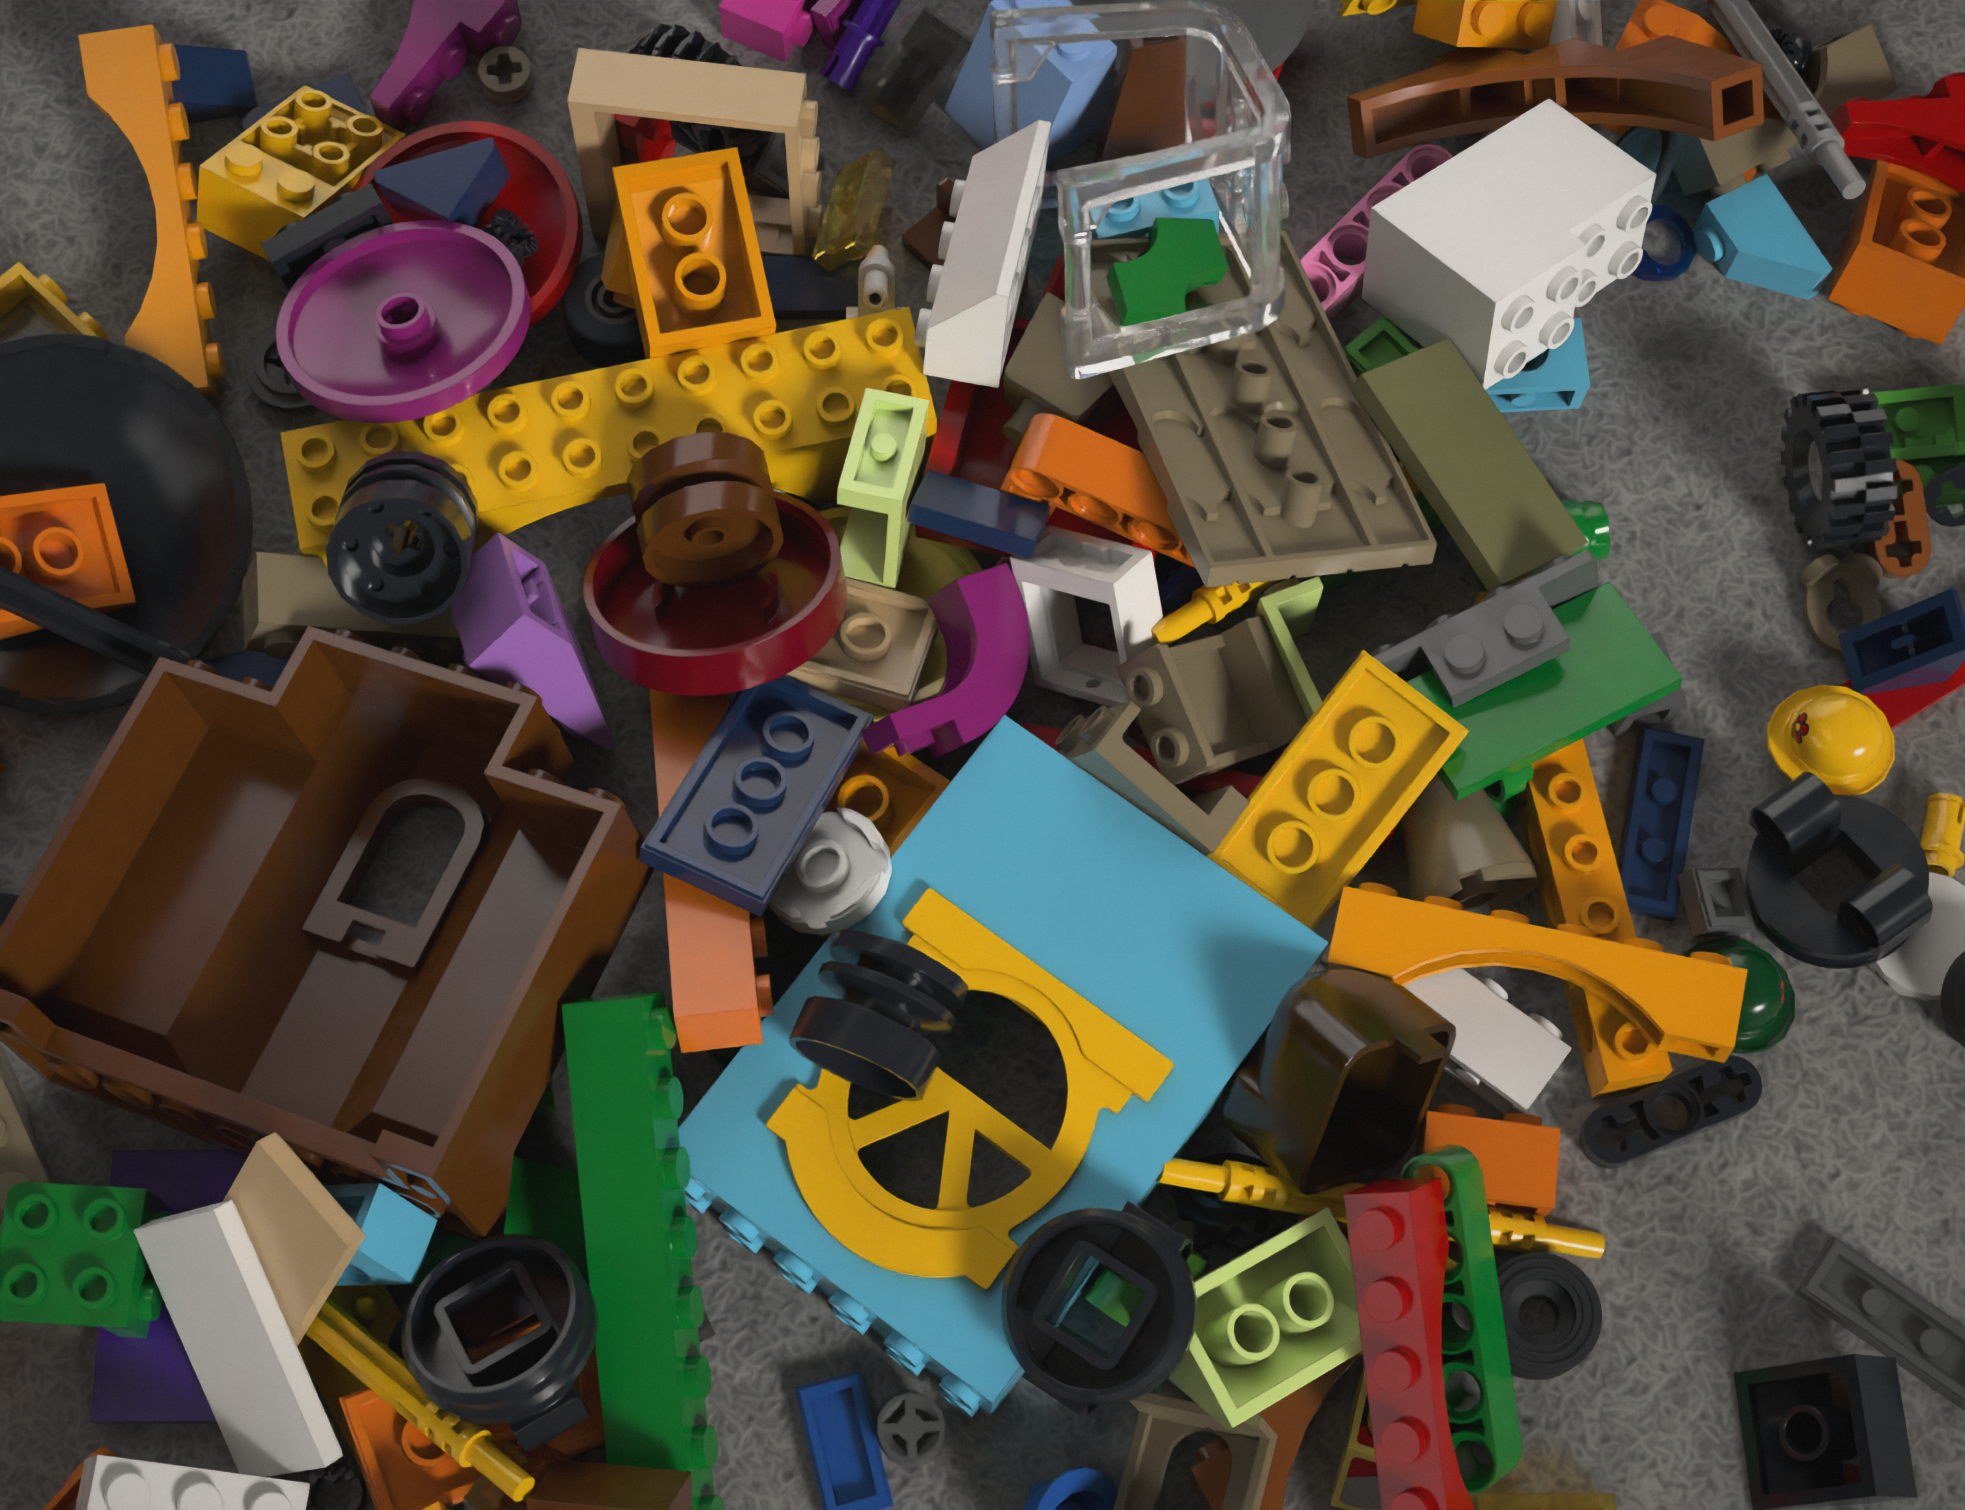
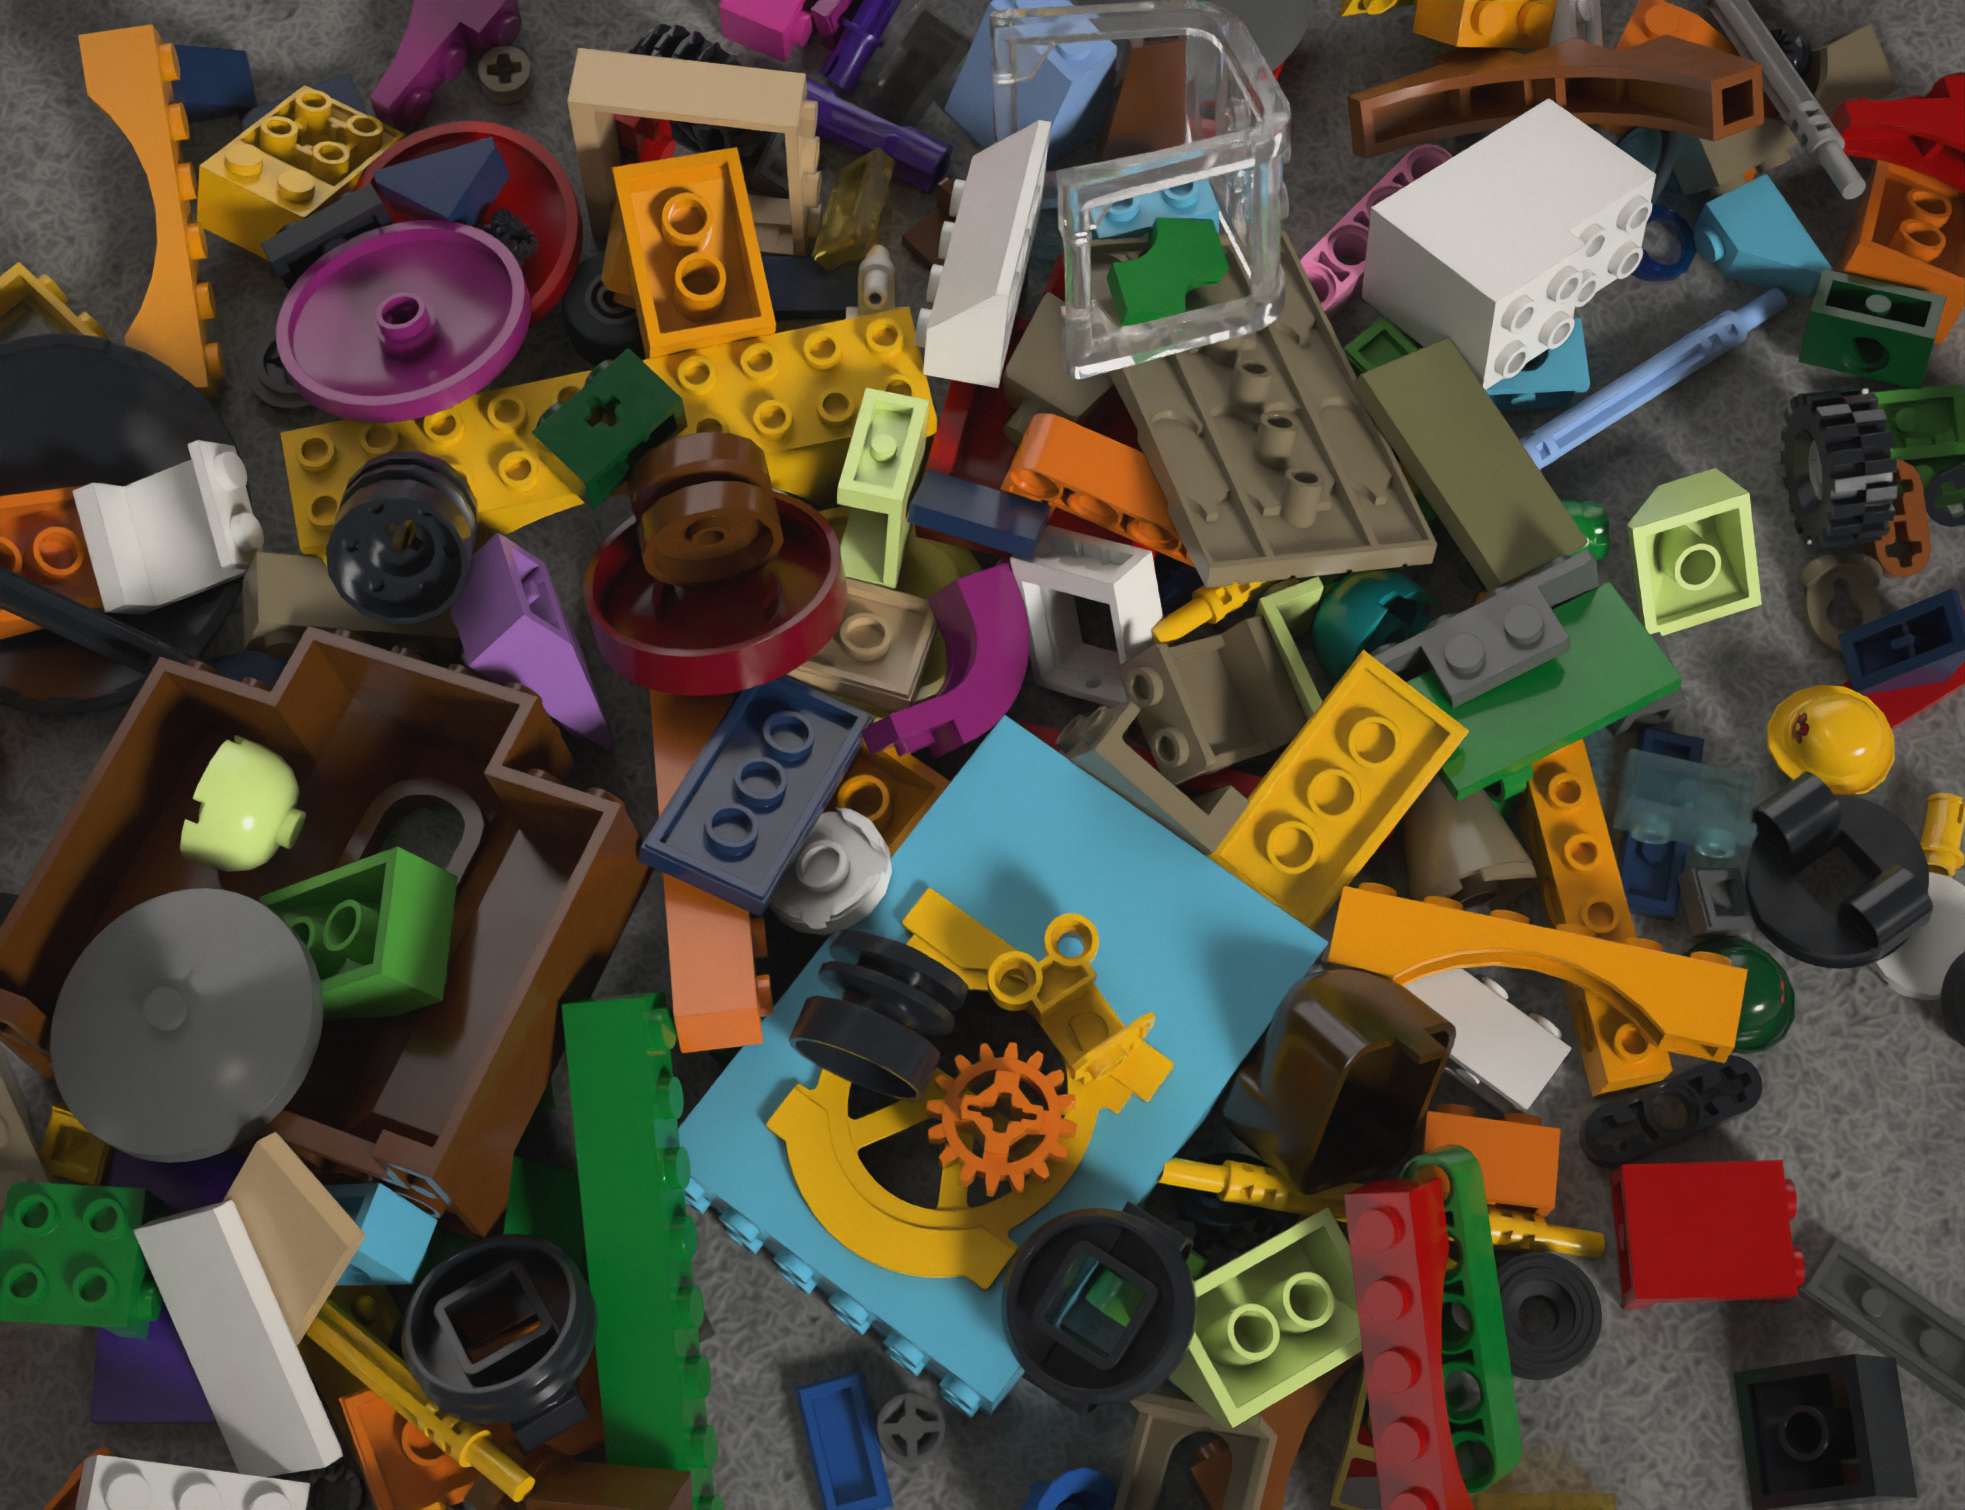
none -> yellow tile [41,1102,116,1186]
none -> dark grey dish [50,888,323,1163]
none -> white panel [73,440,264,615]
none -> yellowish green cylinder [180,735,306,872]
none -> bright green slope [259,846,458,1020]
none -> dark green brick [531,348,688,510]
none -> dark purple axle [792,71,953,194]
none -> orange gear [926,1042,1077,1197]
none -> yellow piece [987,913,1156,1085]
none -> teal cylinder [1311,569,1435,682]
none -> light blue axle [1519,288,1787,470]
none -> red panel [1609,1160,1805,1309]
none -> clear light blue bracket [1613,748,1758,858]
none -> yellowish green slope [1627,468,1762,636]
none -> dark green brick [1798,269,1947,390]

